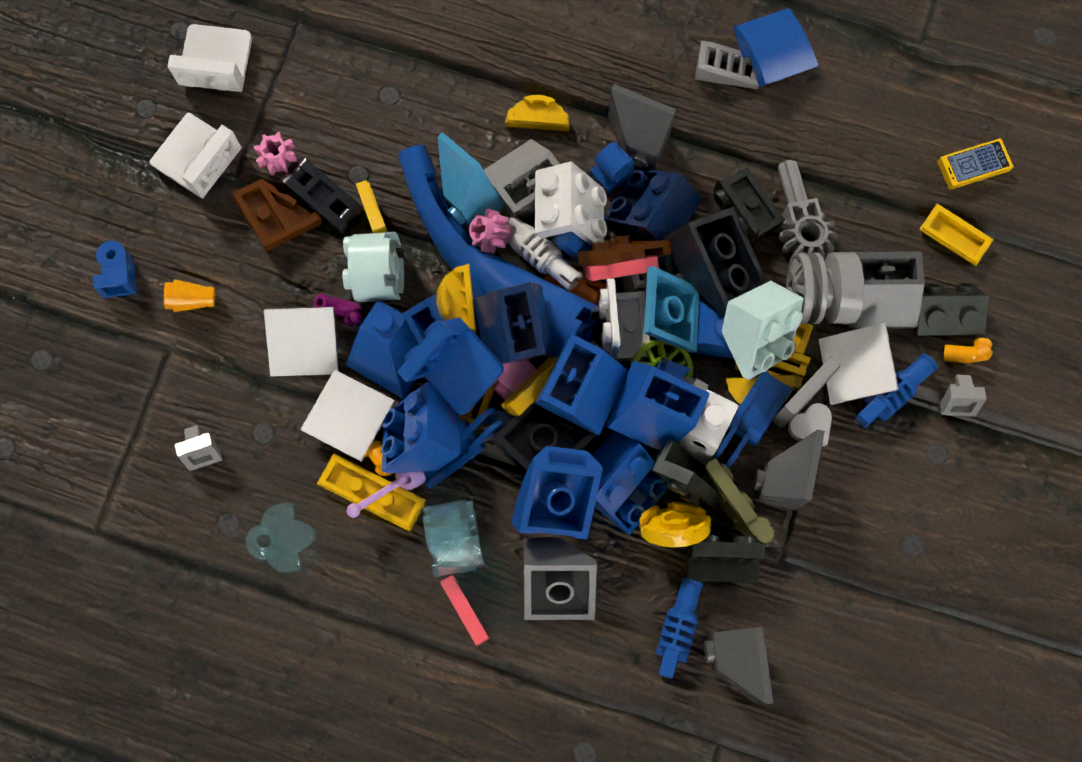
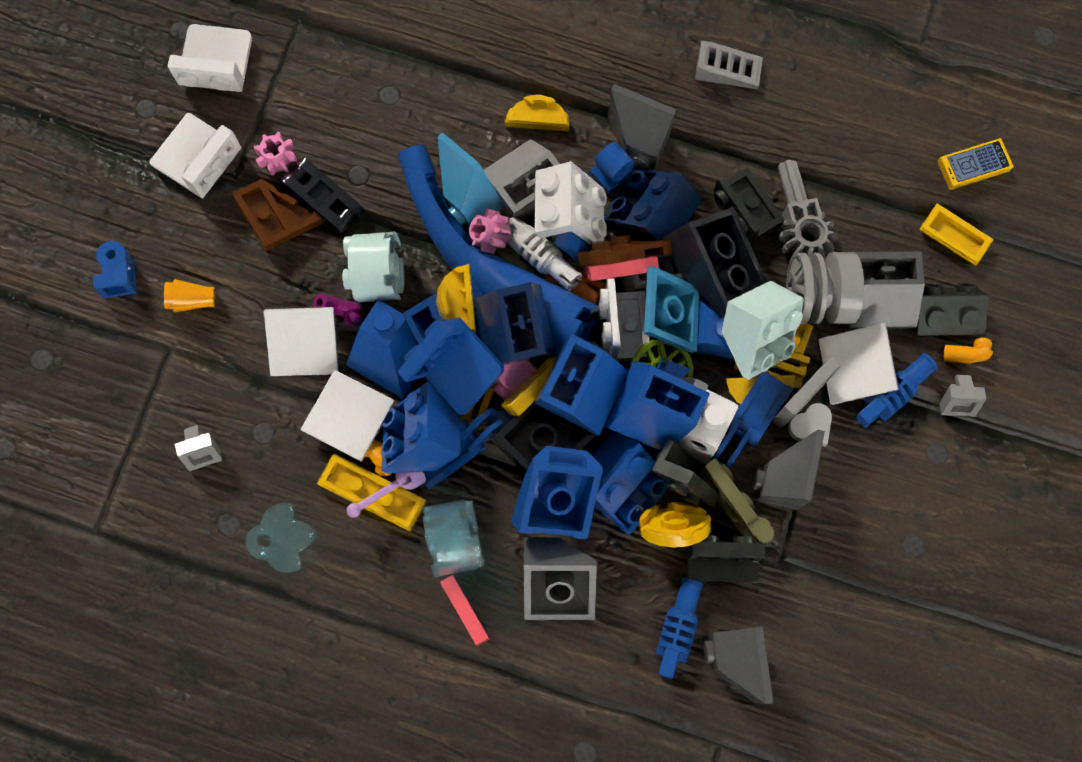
yellow tile [356,180,387,233] -> none
blue slope [733,8,818,87] -> none

